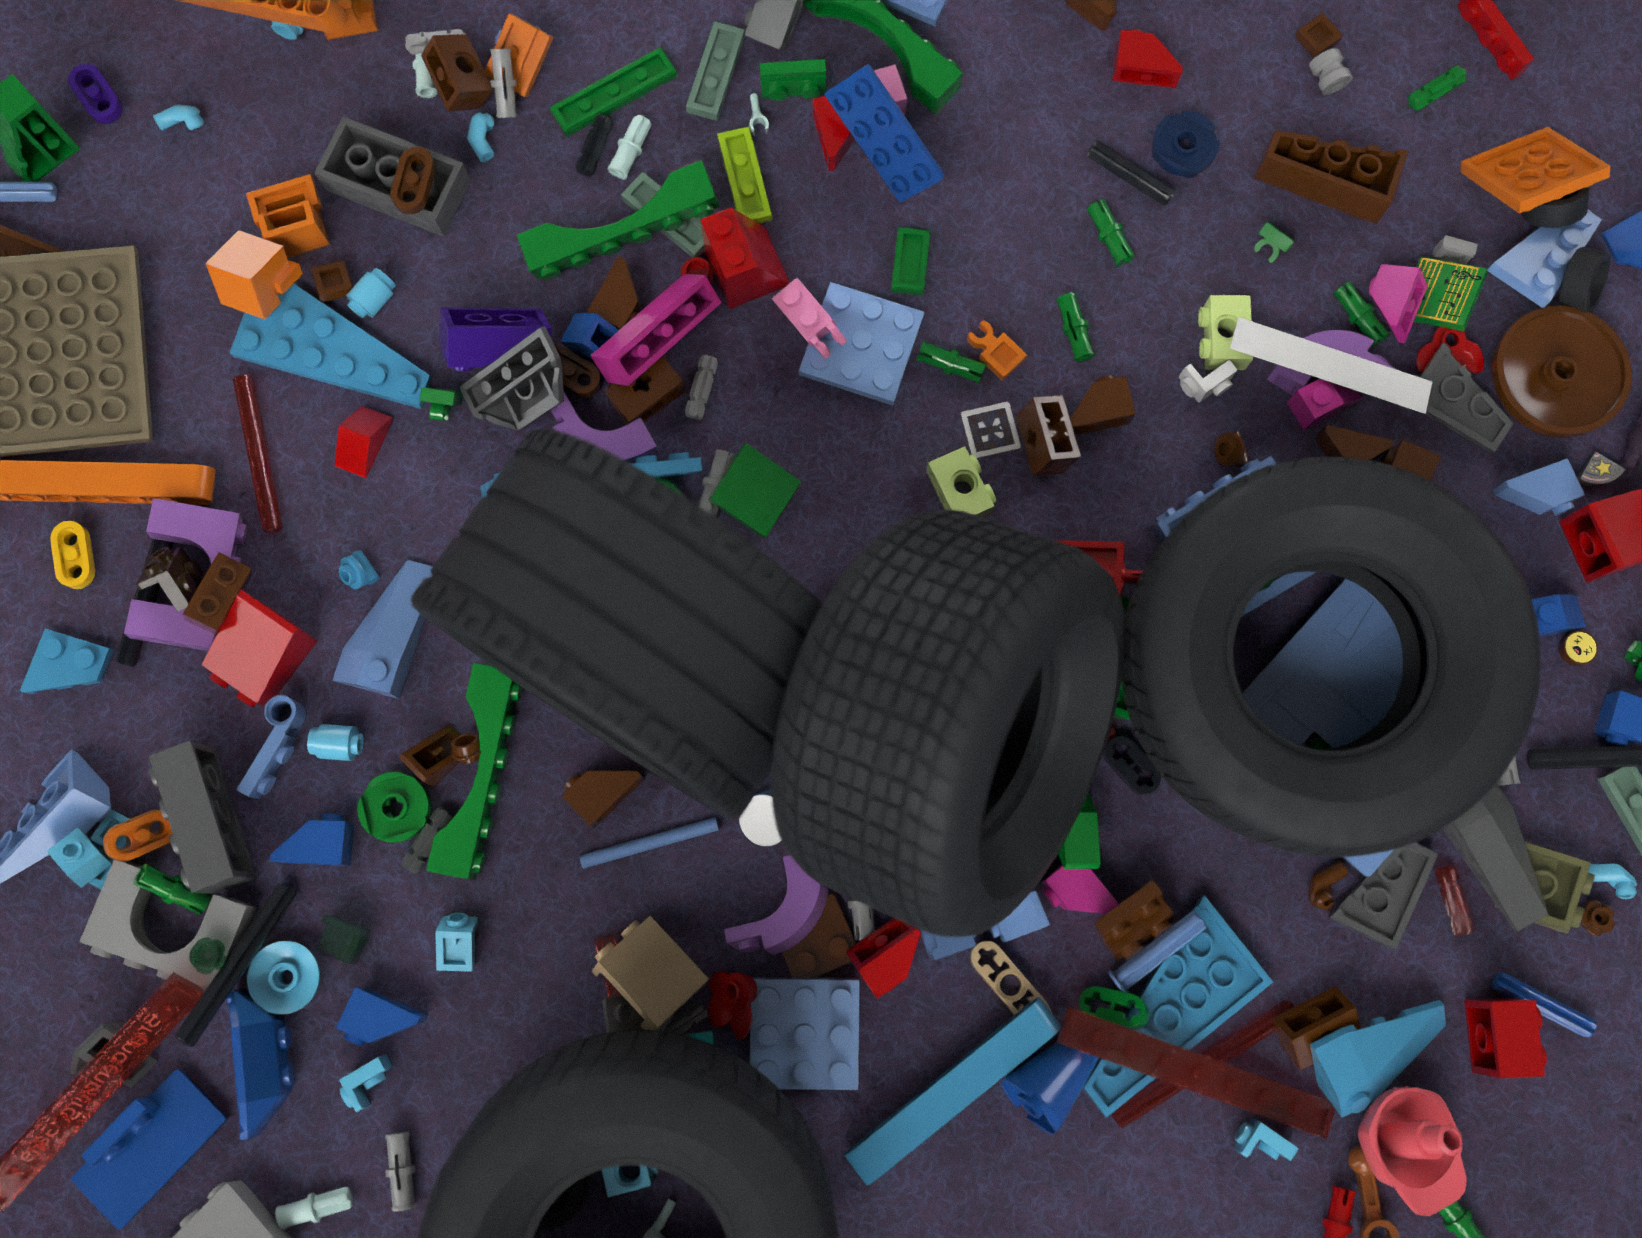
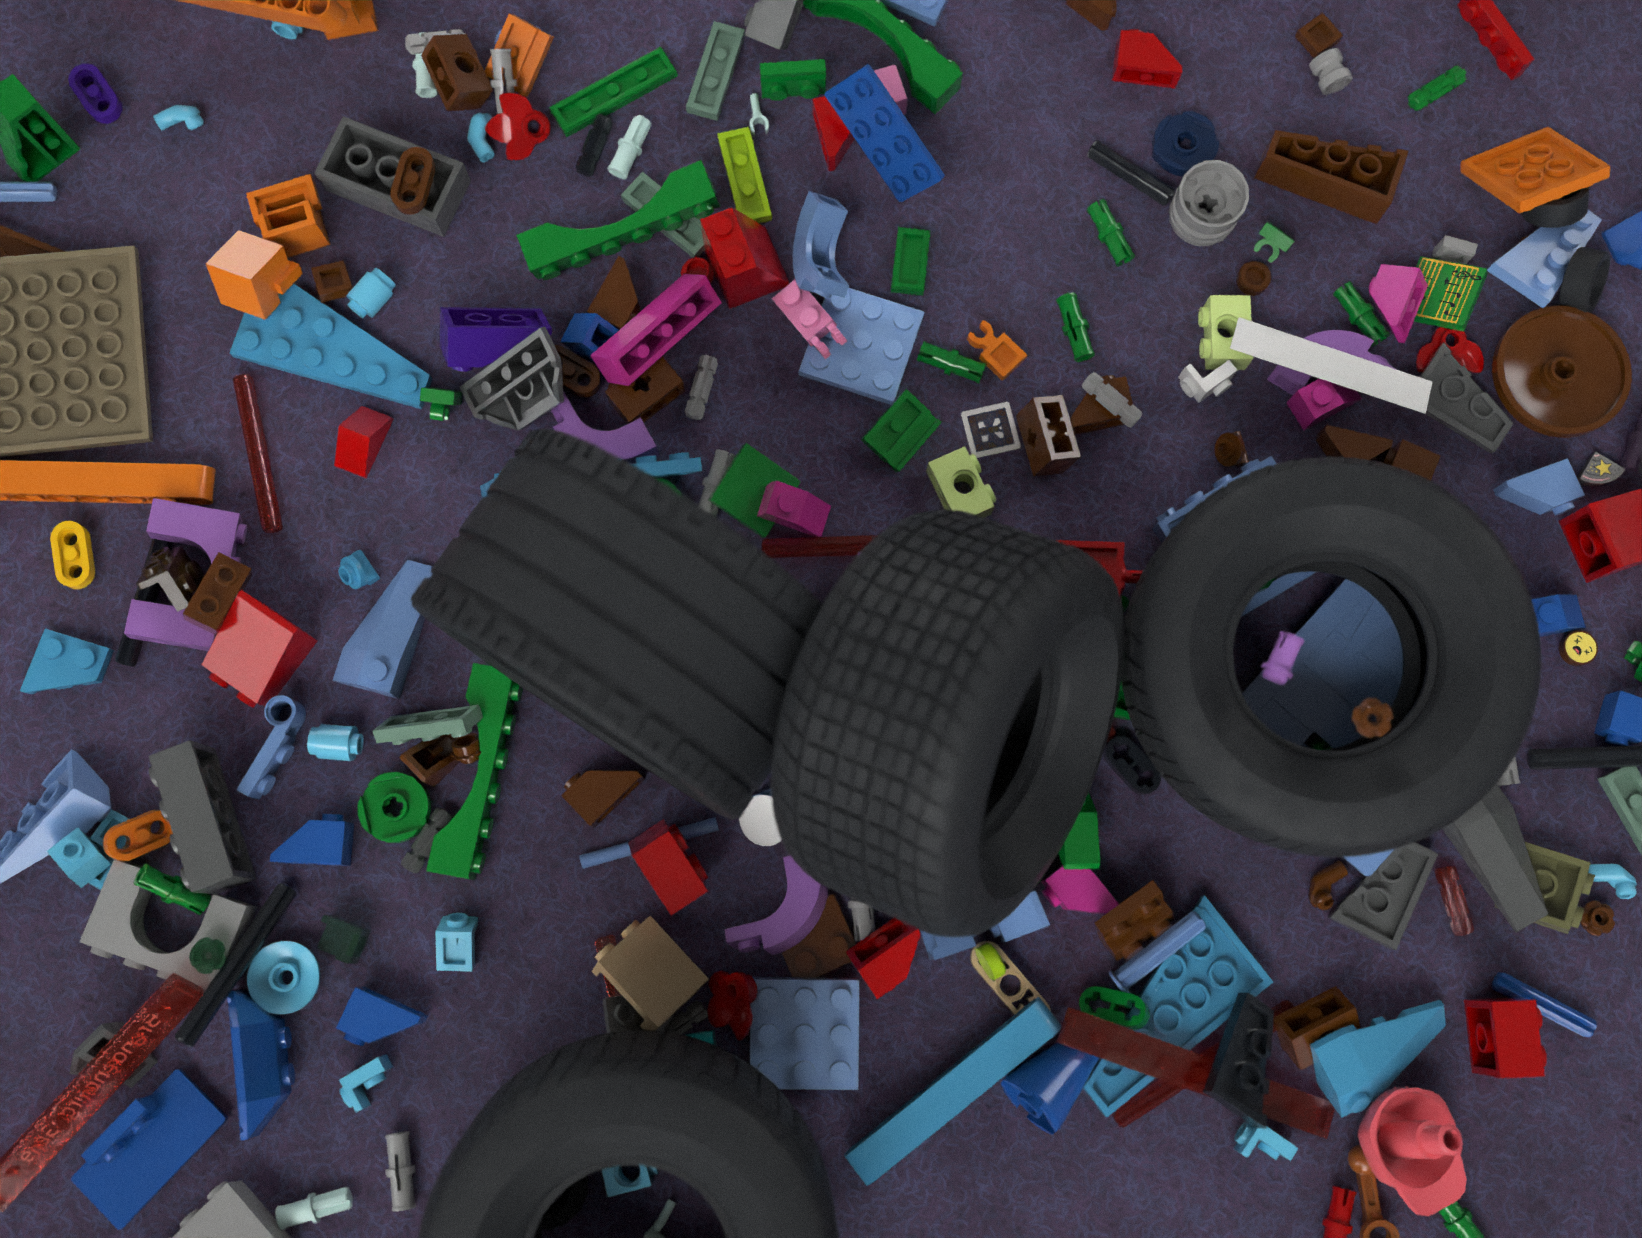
none -> sand green plate [372,705,483,745]
none -> red plate [484,93,551,160]
none -> red brick [628,819,709,916]
none -> dark pink slope [757,480,831,538]
none -> clear red axle [761,535,878,558]
none -> medium blue arch [793,191,849,298]
none -> green plate [861,389,942,473]
none -> lime tile [975,942,1006,981]
none -> light grey axle [1082,372,1142,428]
none -> light grey wheel [1169,160,1249,246]
none -> black wing [1203,992,1274,1129]
none -> reddish brown tile [1236,261,1271,296]
none -> medium lavender pin [1262,631,1304,685]
none -> reddish brown plate [1352,698,1393,737]

